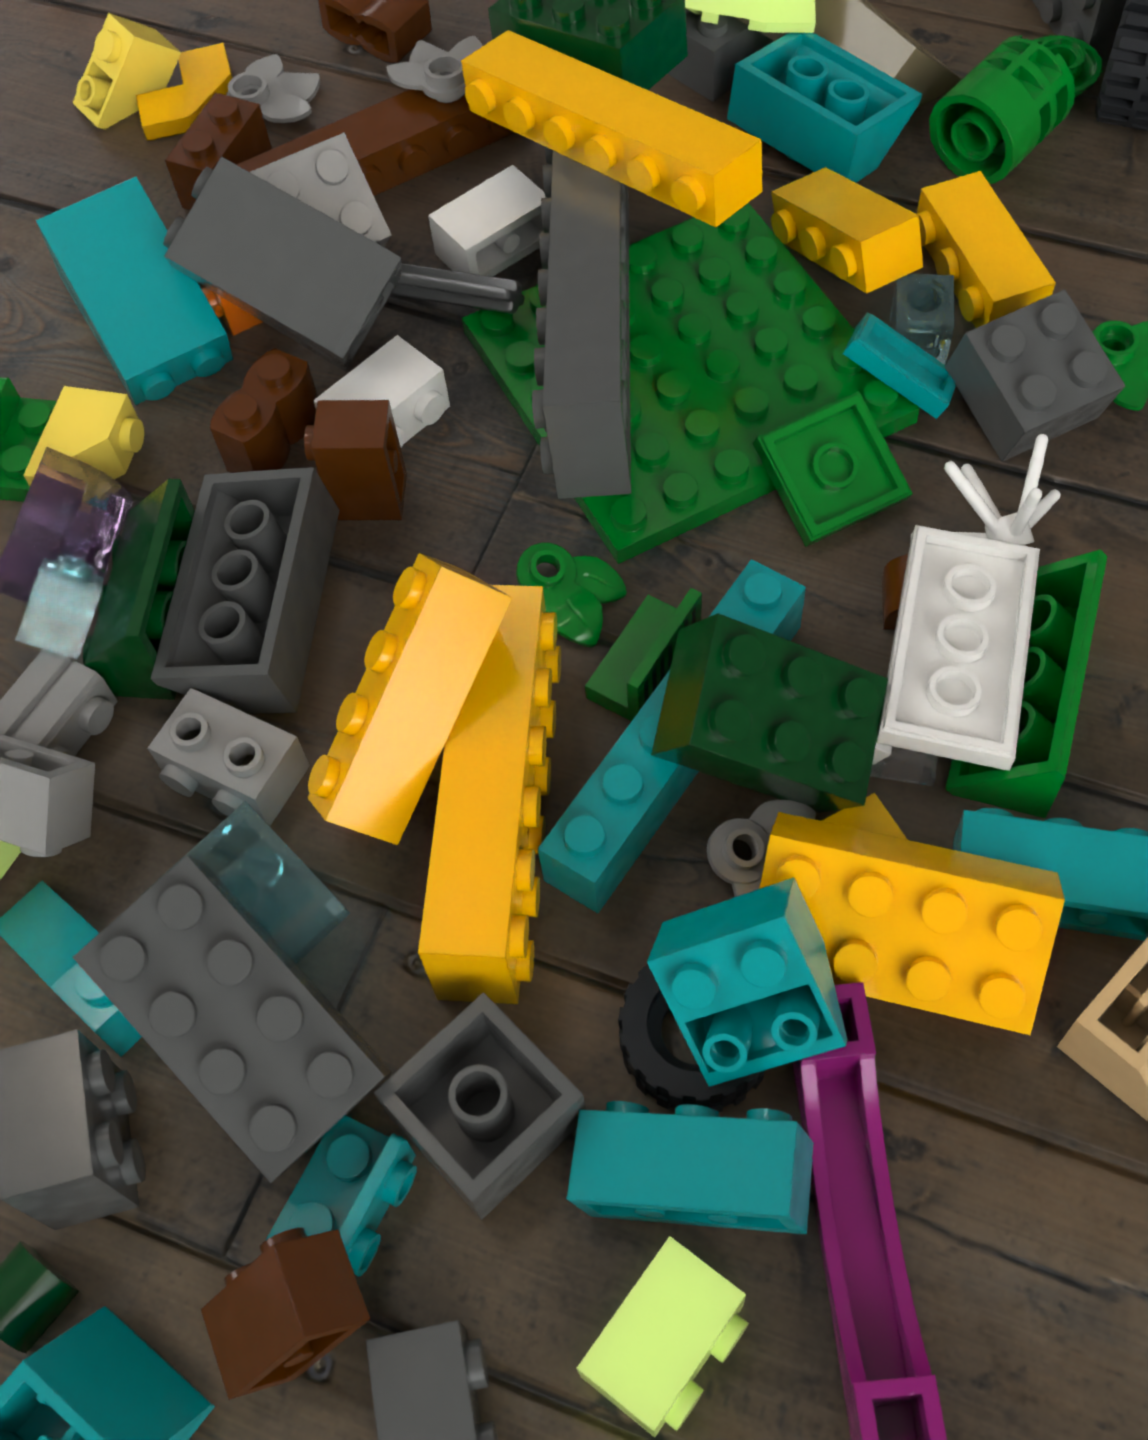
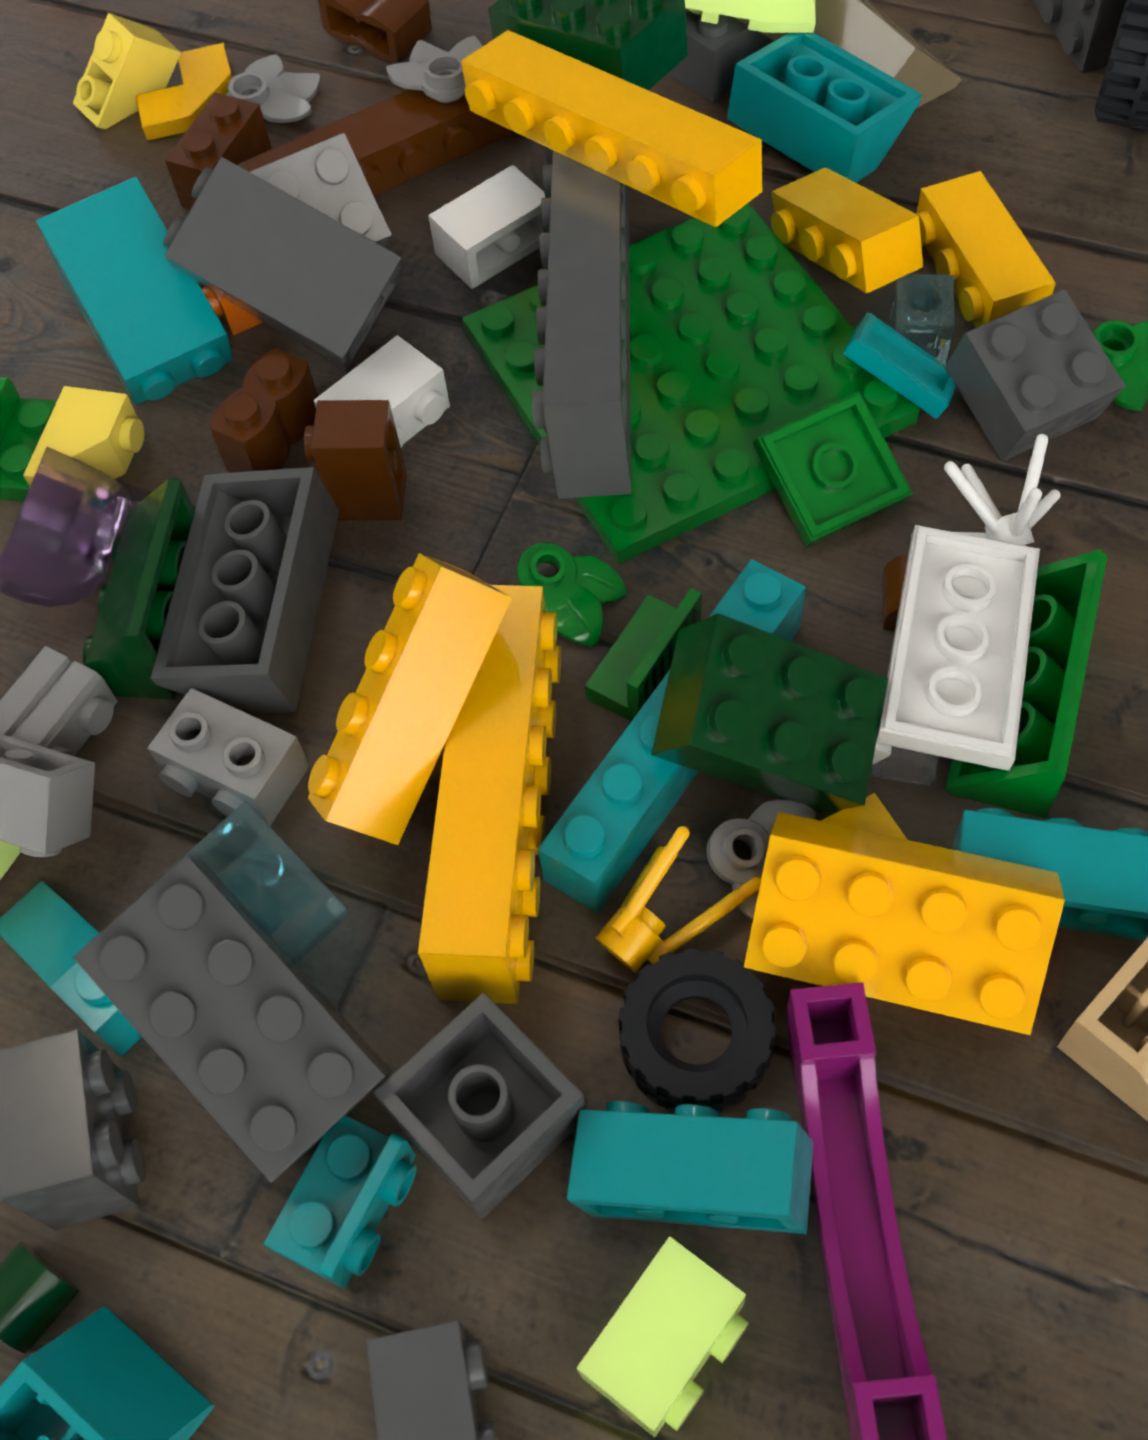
clear light blue brick [16,555,104,660] -> none
reddish brown brick [201,1228,370,1400] -> none
dark grey axle [391,263,525,314] -> none
teal slope [647,877,847,1087] -> none
green cylinder [929,35,1102,184] -> none
none -> yellow plant [595,826,761,973]

